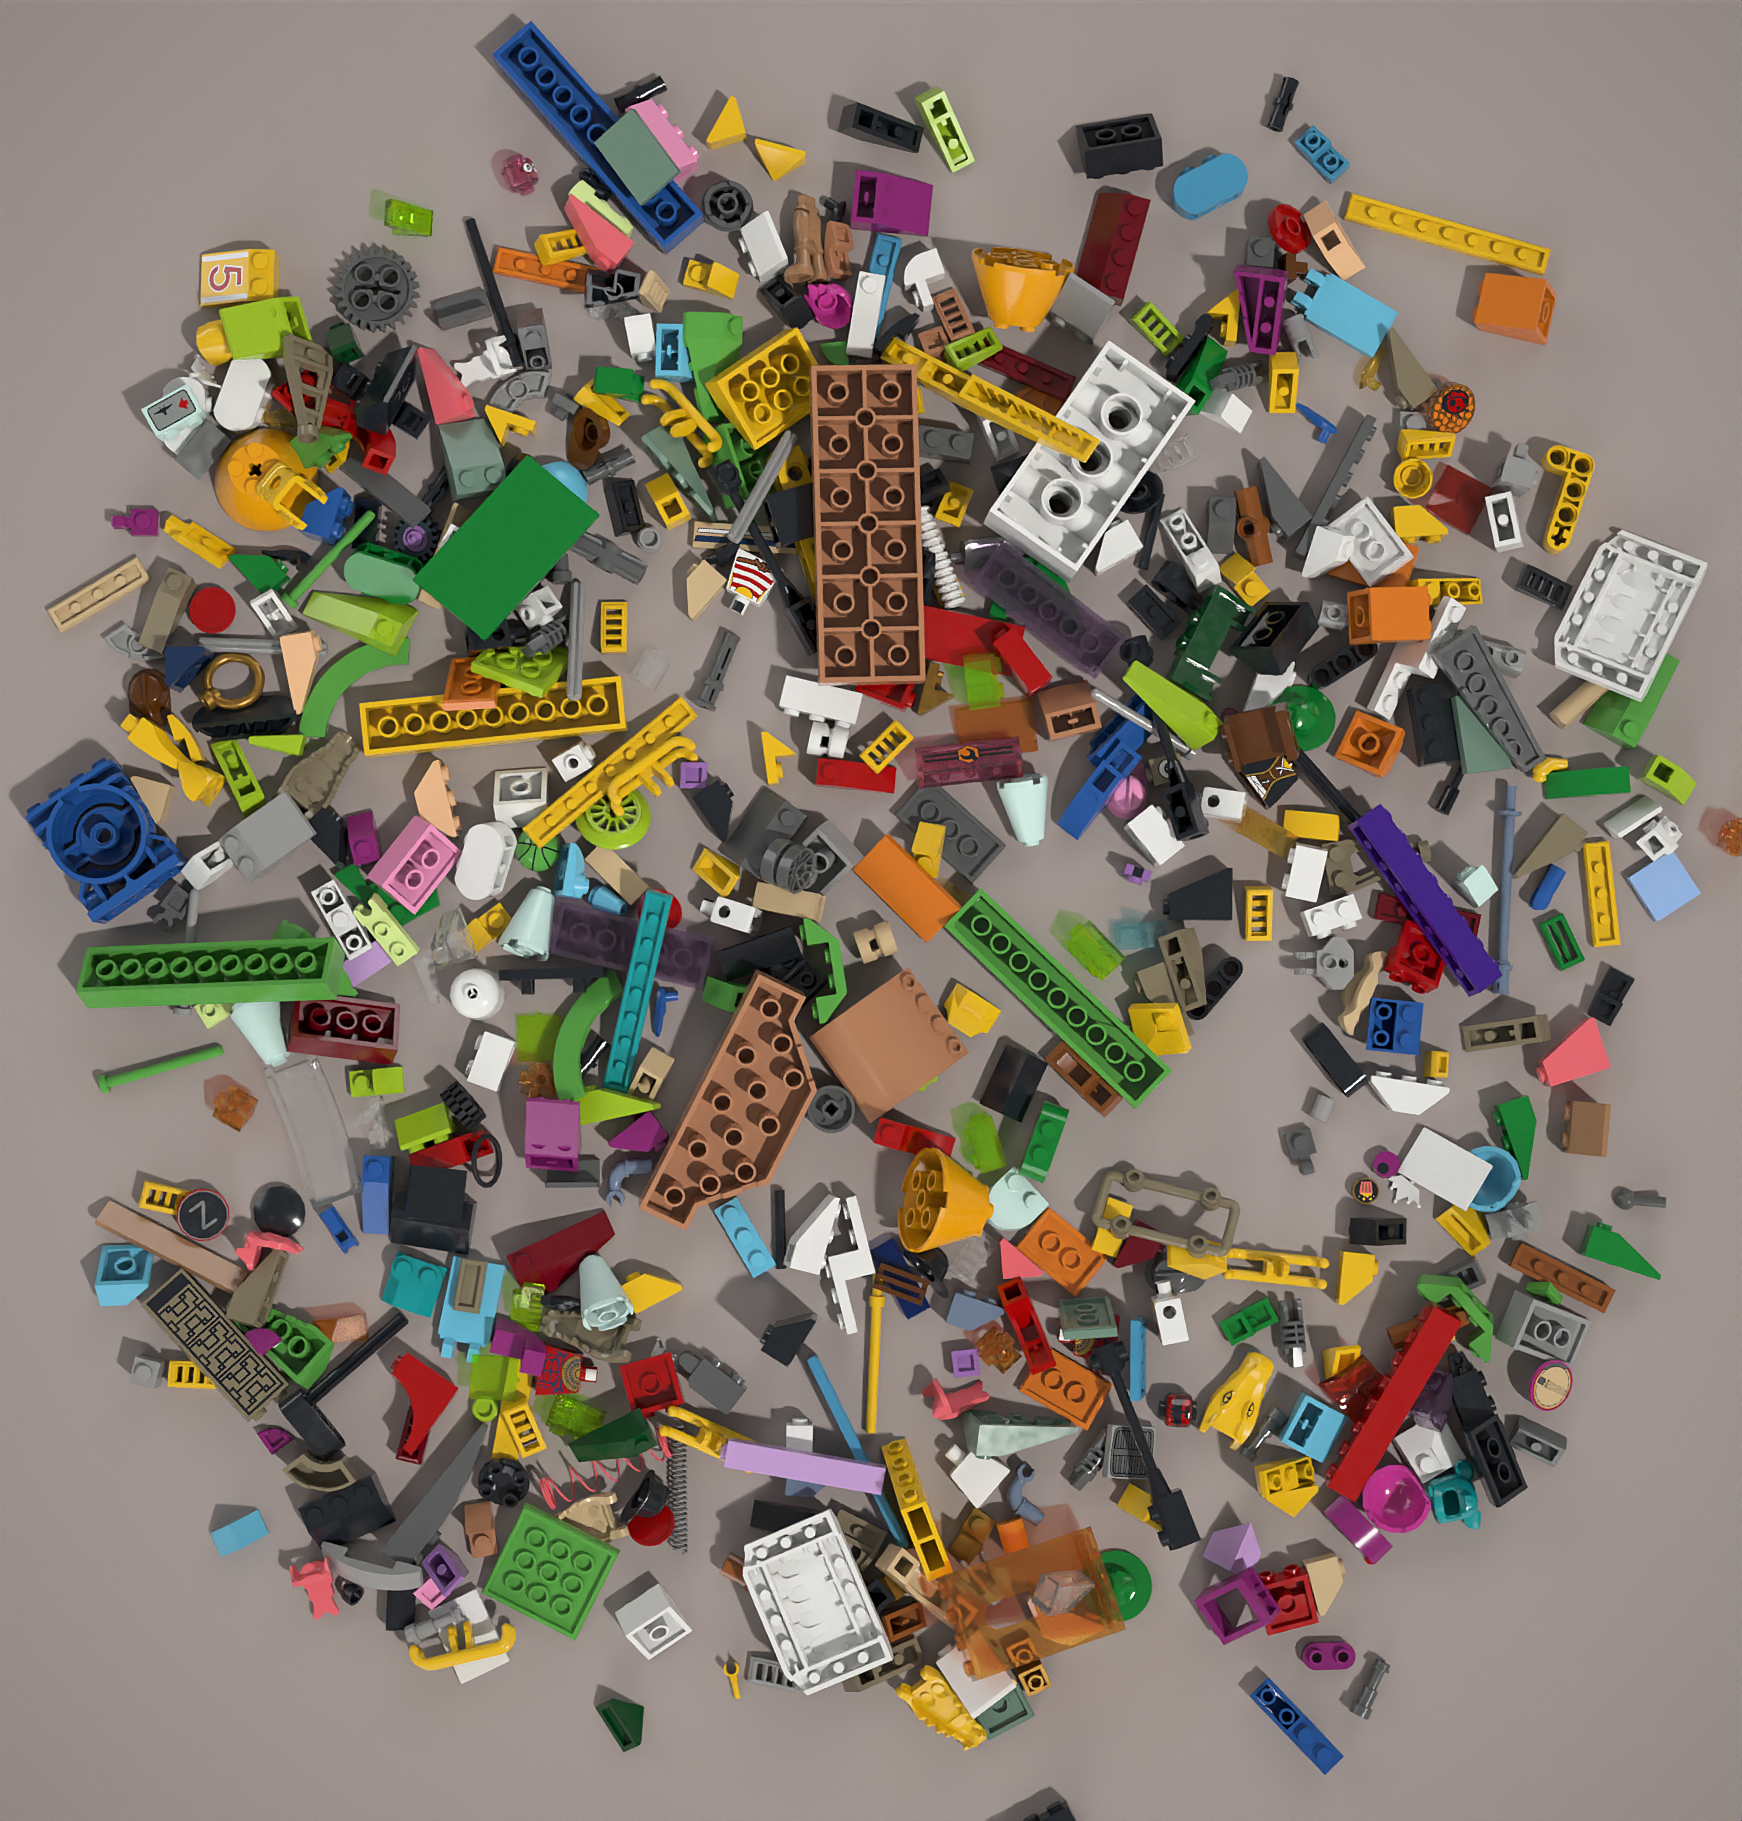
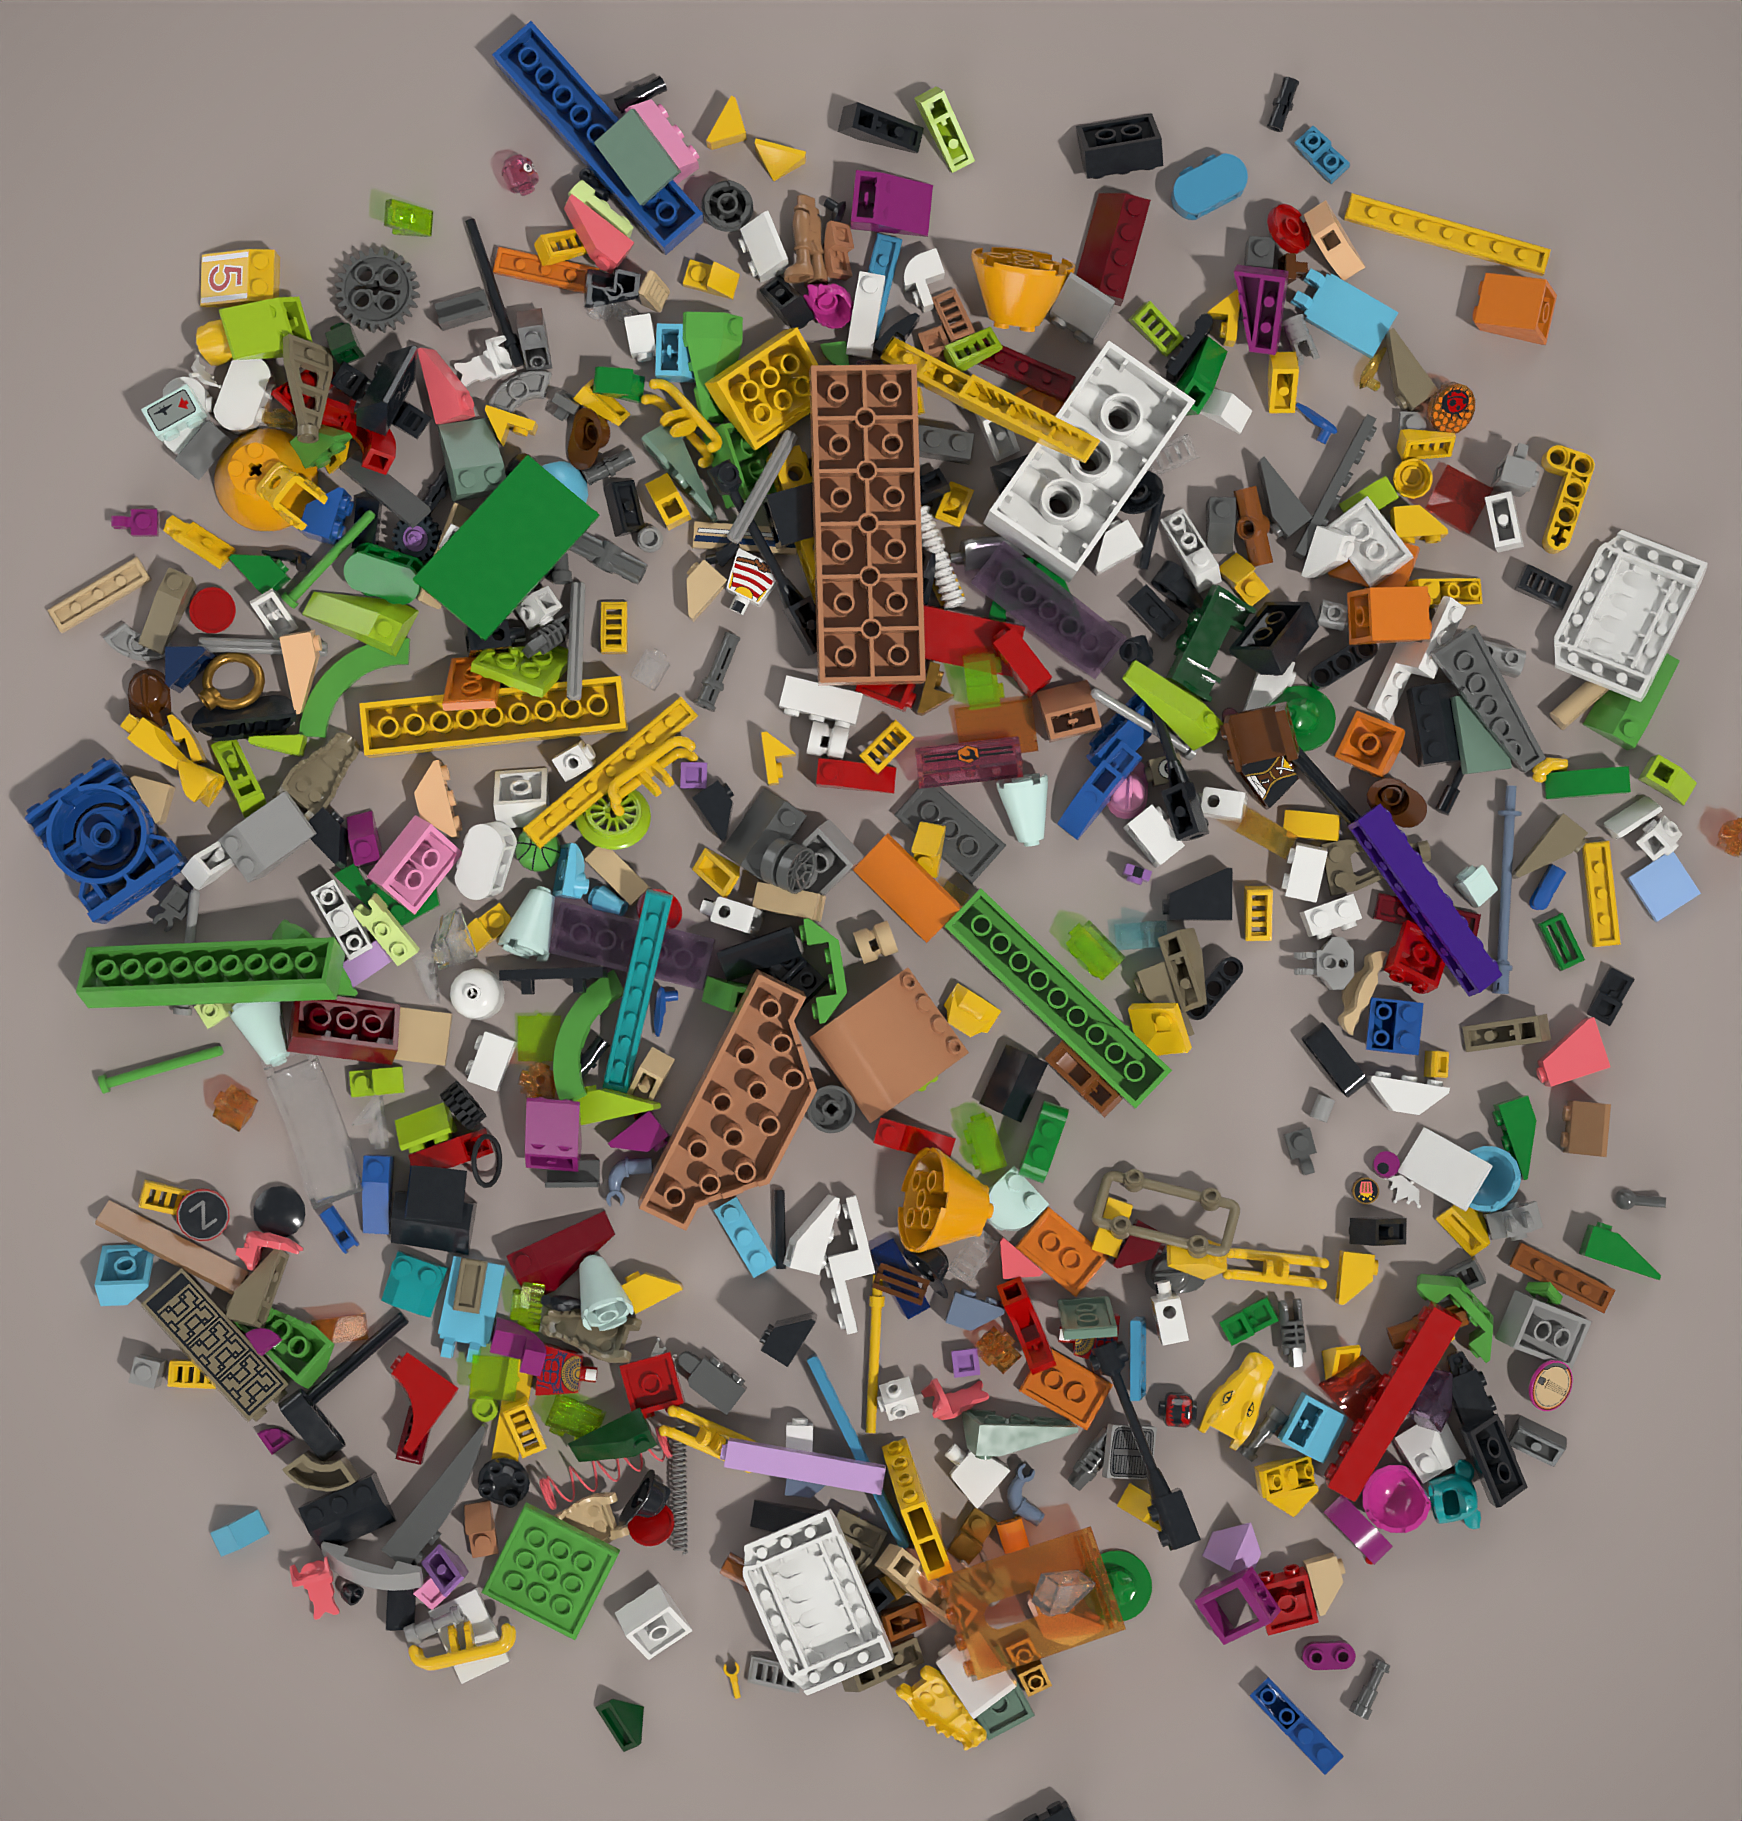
dark grey hinge [1209,360,1269,392] -> none
none -> tan tile [394,1007,453,1066]
none -> white brick [877,1376,920,1421]
none -> lime slope [1339,476,1399,513]
none -> reddish brown piece [1367,778,1427,828]

